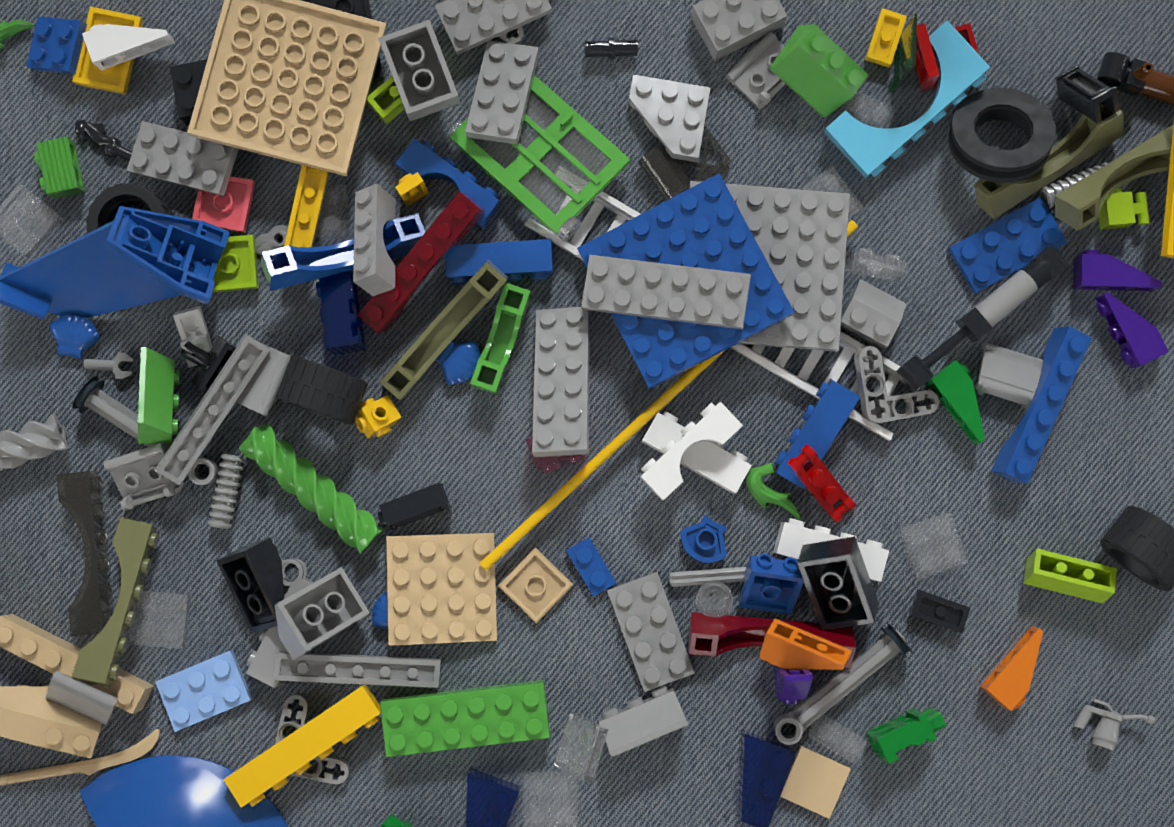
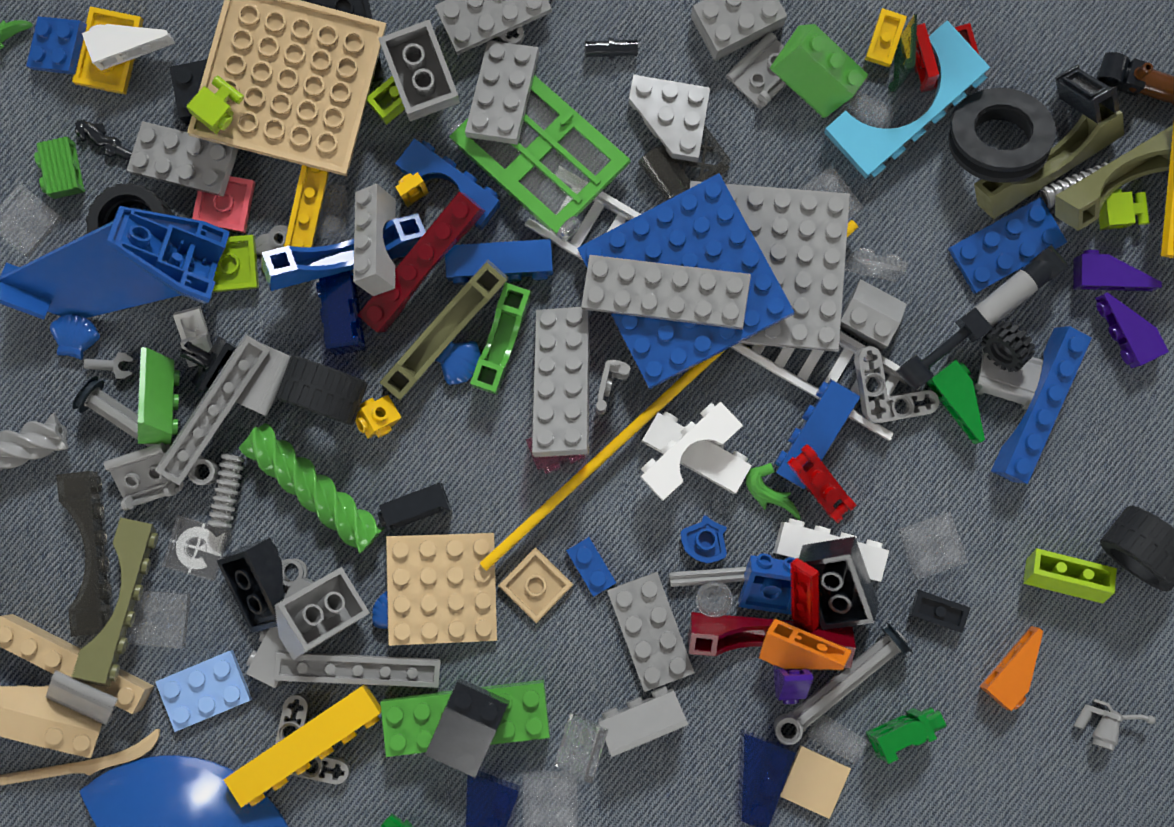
none -> clear tile [162,515,230,581]
none -> lime brick [187,75,244,134]
none -> black slope [425,678,509,778]
none -> light grey piece [596,360,630,416]
none -> red tile [791,558,819,632]
none -> black tyre [981,321,1035,372]

